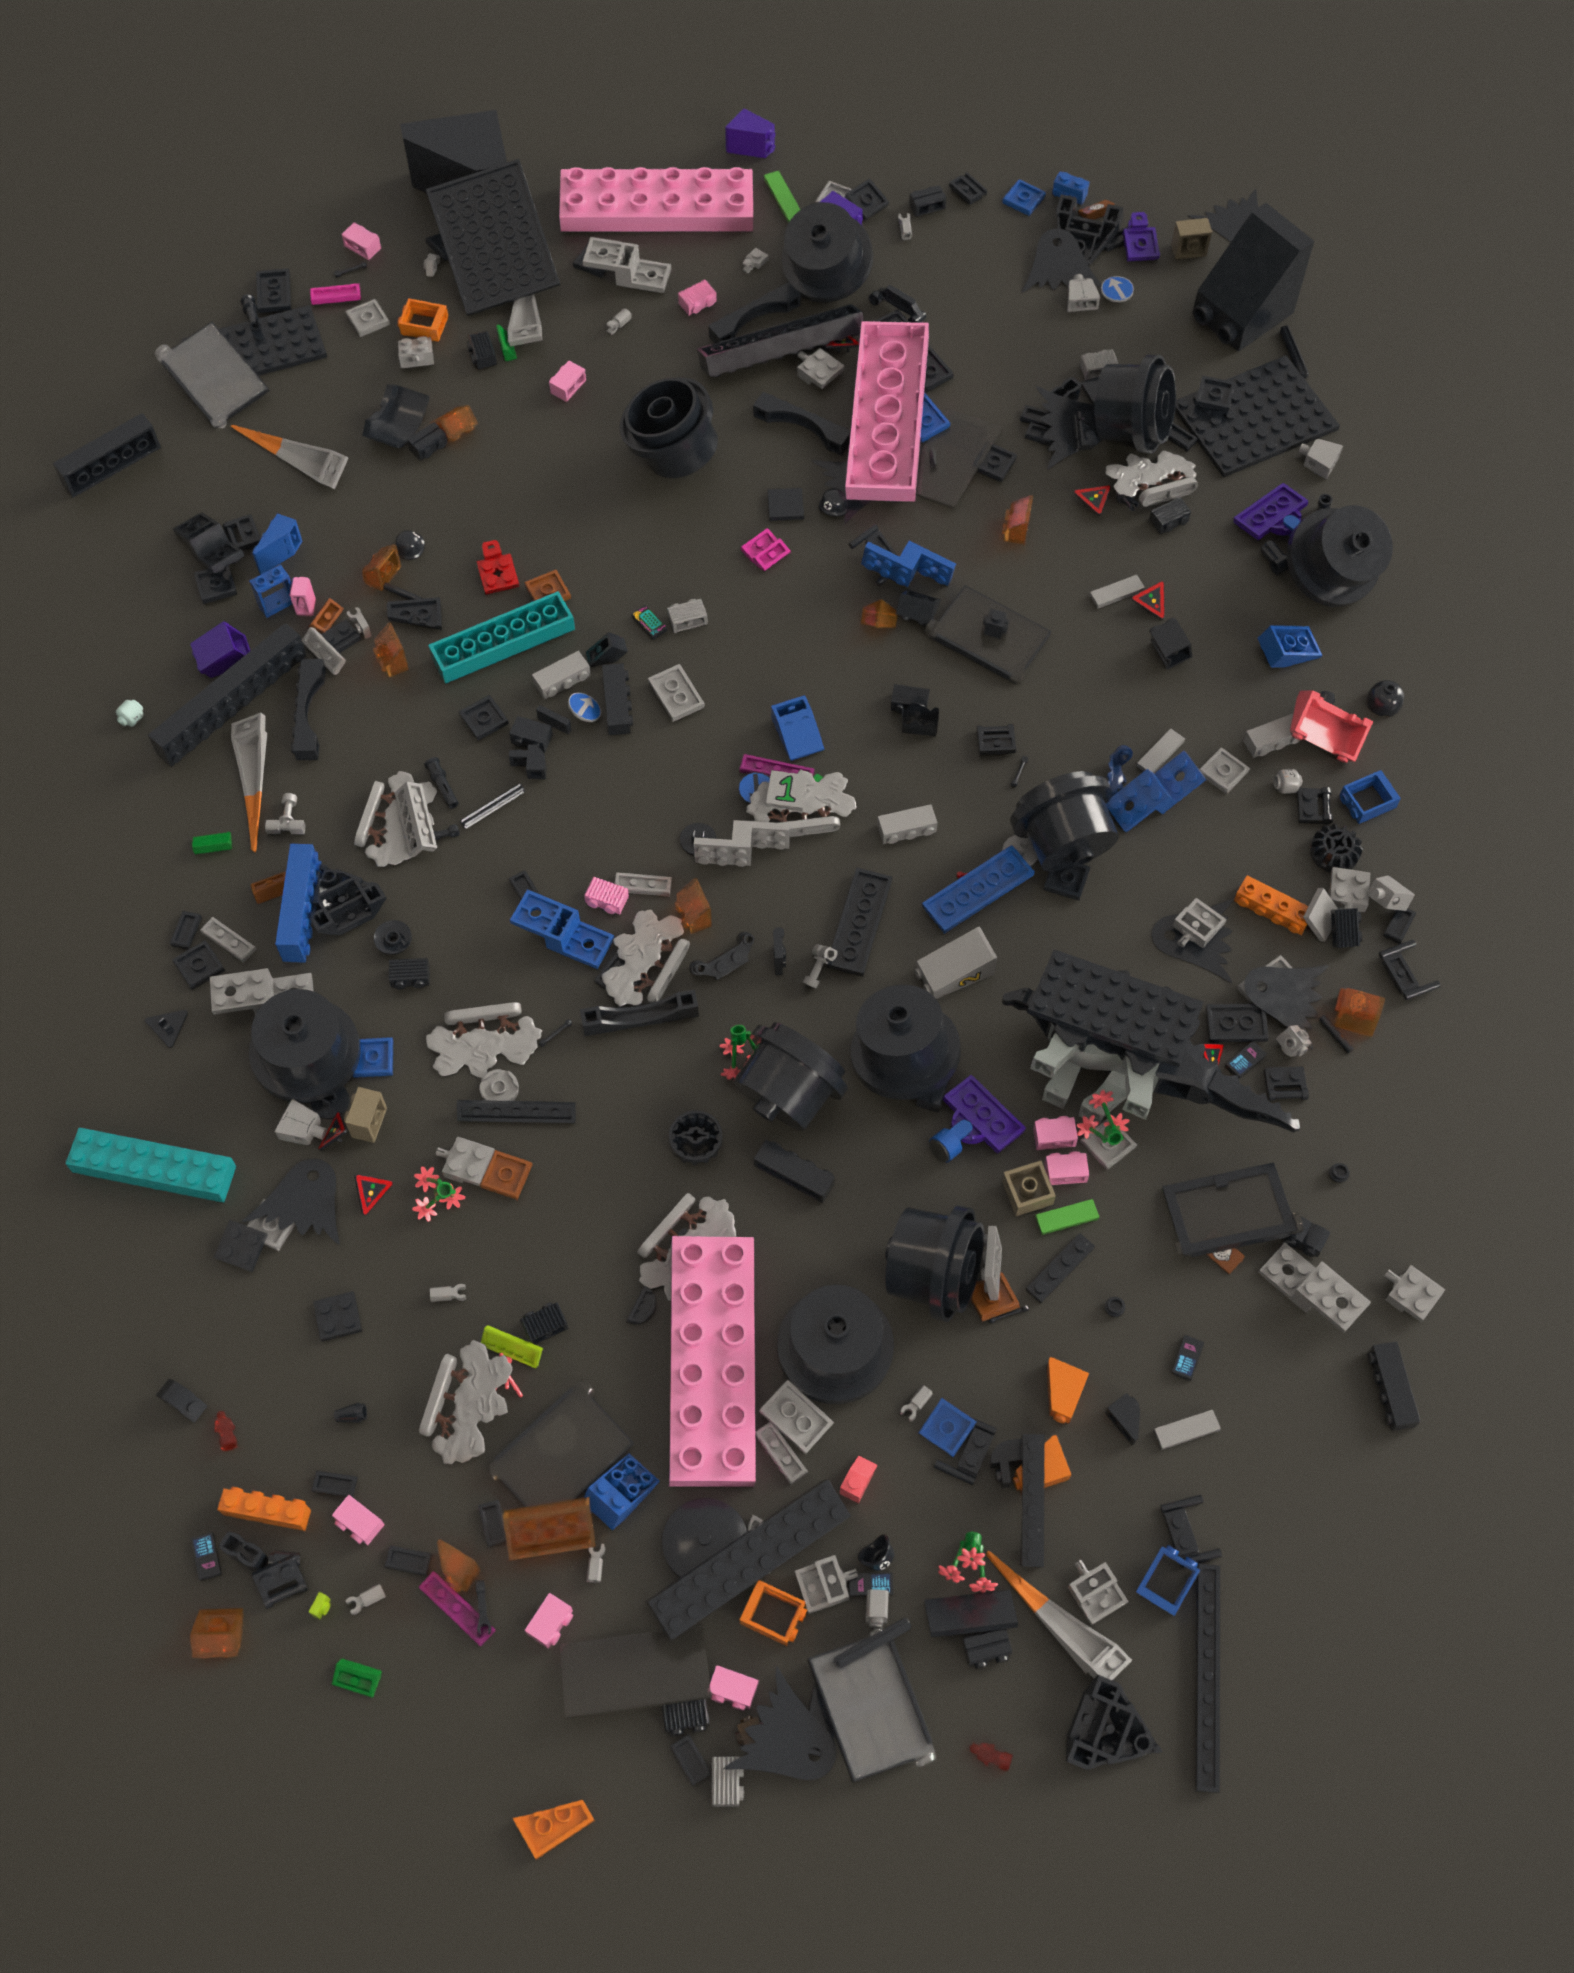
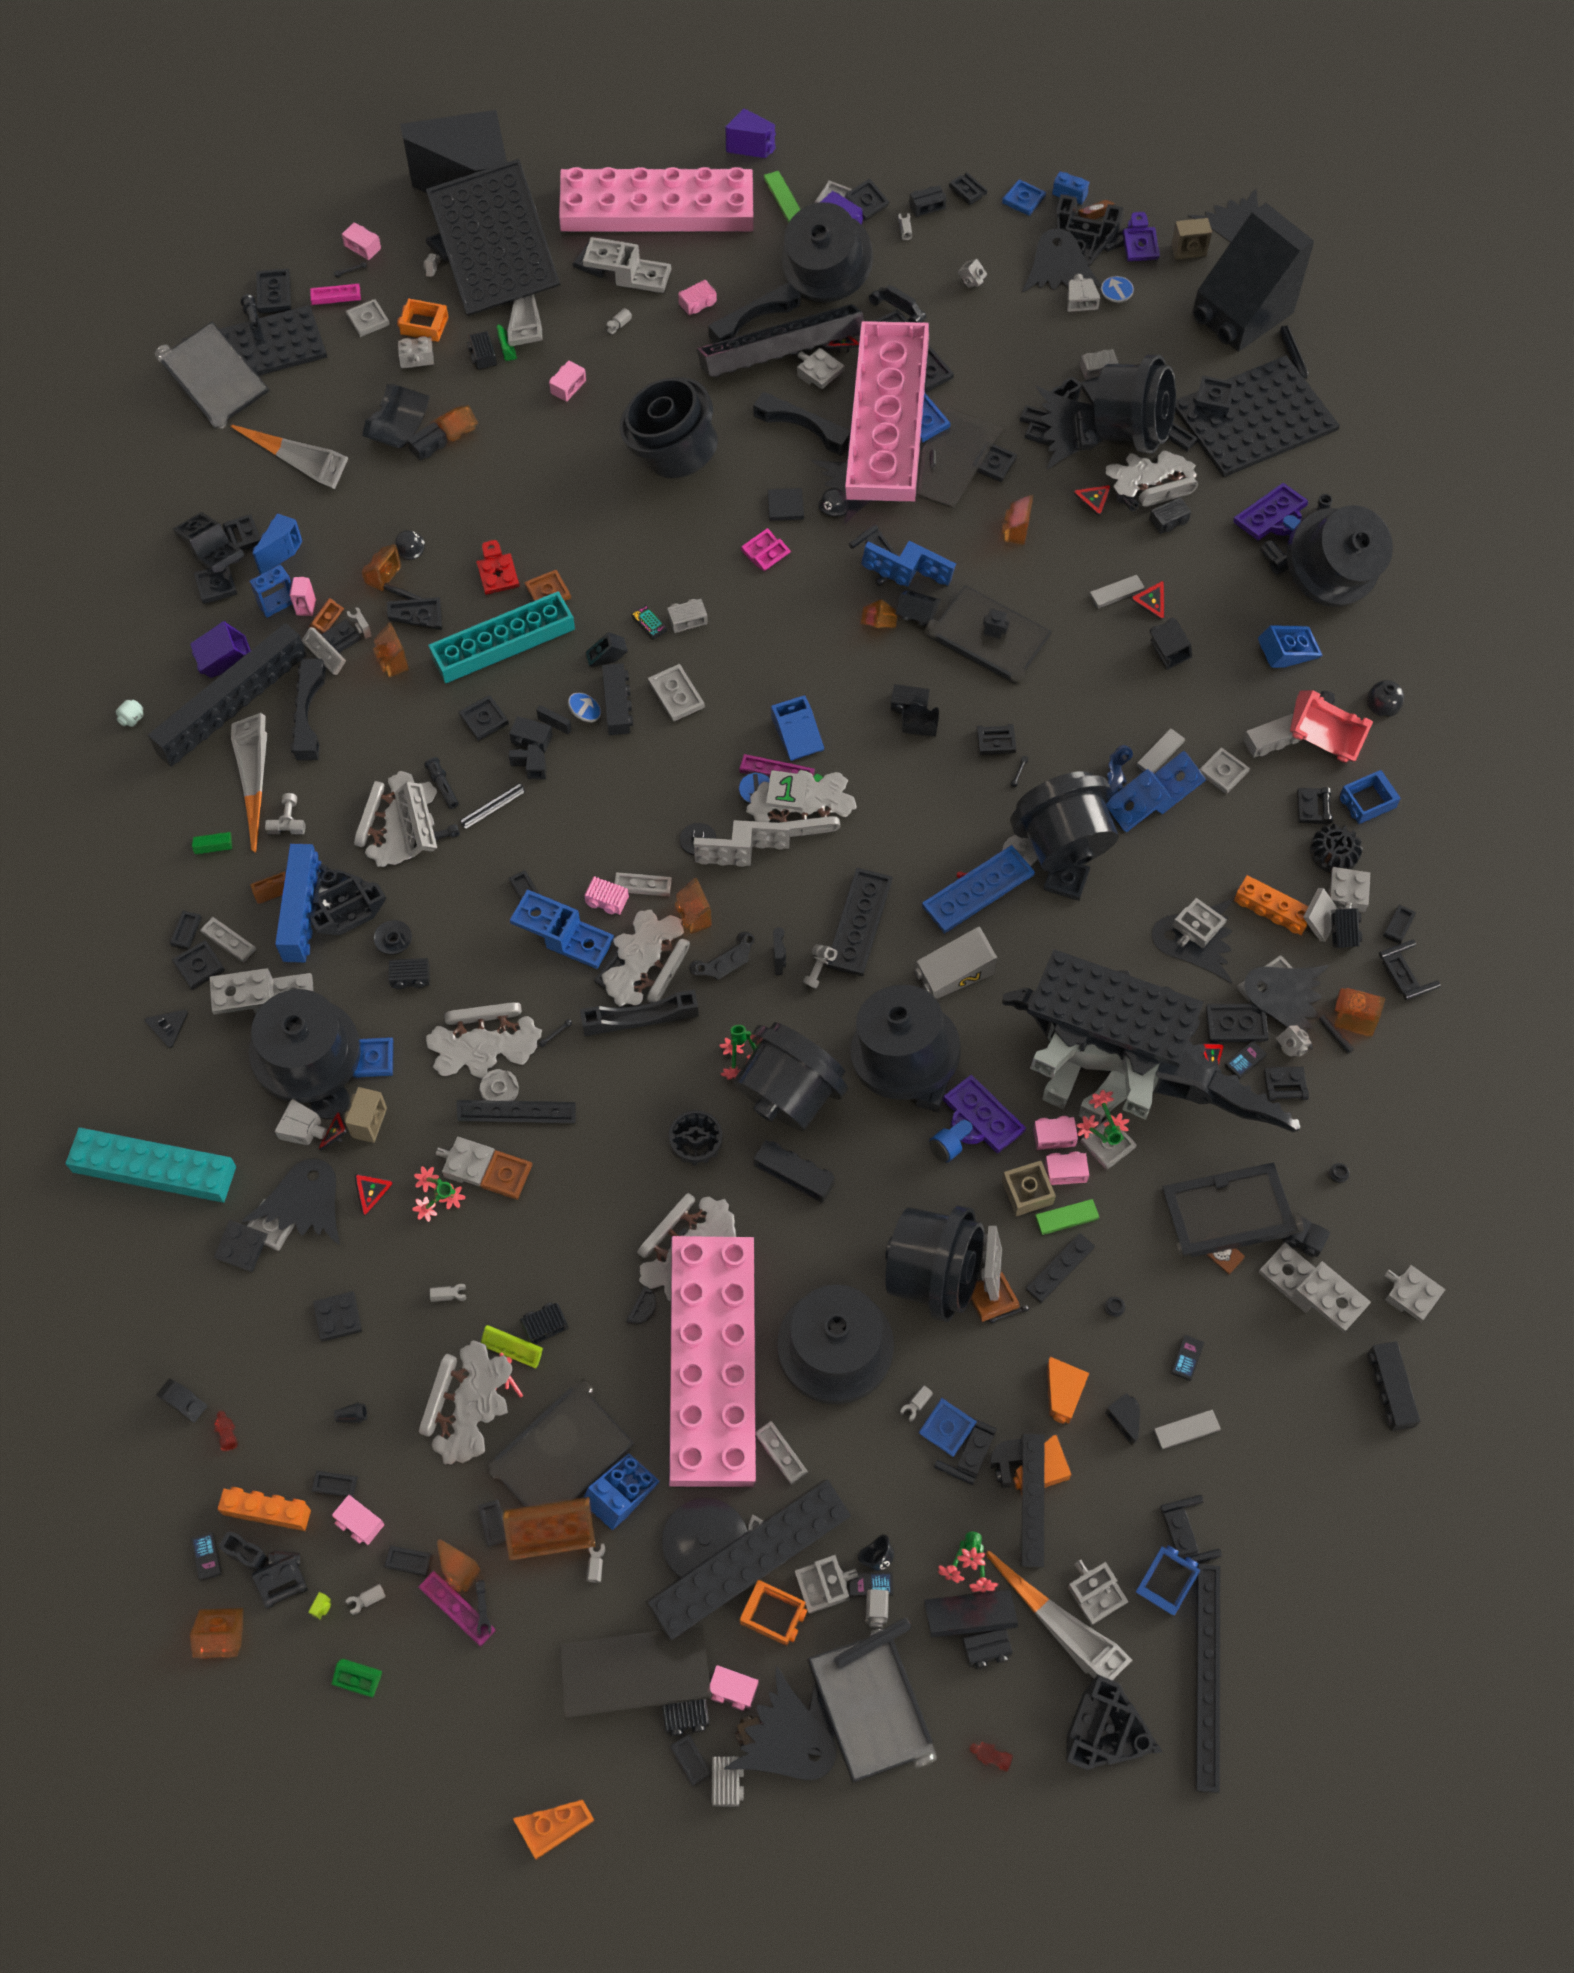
black brick [53,413,161,498] -> none
bright pink brick [525,1593,573,1648] -> none
light grey brick [532,651,591,700] -> none
light grey plate [743,248,769,273] -> none
light grey plate [759,1380,834,1455] -> none
coral slope [840,1456,877,1503] -> none
light grey brick [877,804,938,844] -> none
light grey head [1273,769,1303,794] -> none
light grey torso [1298,439,1343,479] -> none
light grey torso [1367,876,1415,911] -> none
none -> light grey brick [958,258,987,288]

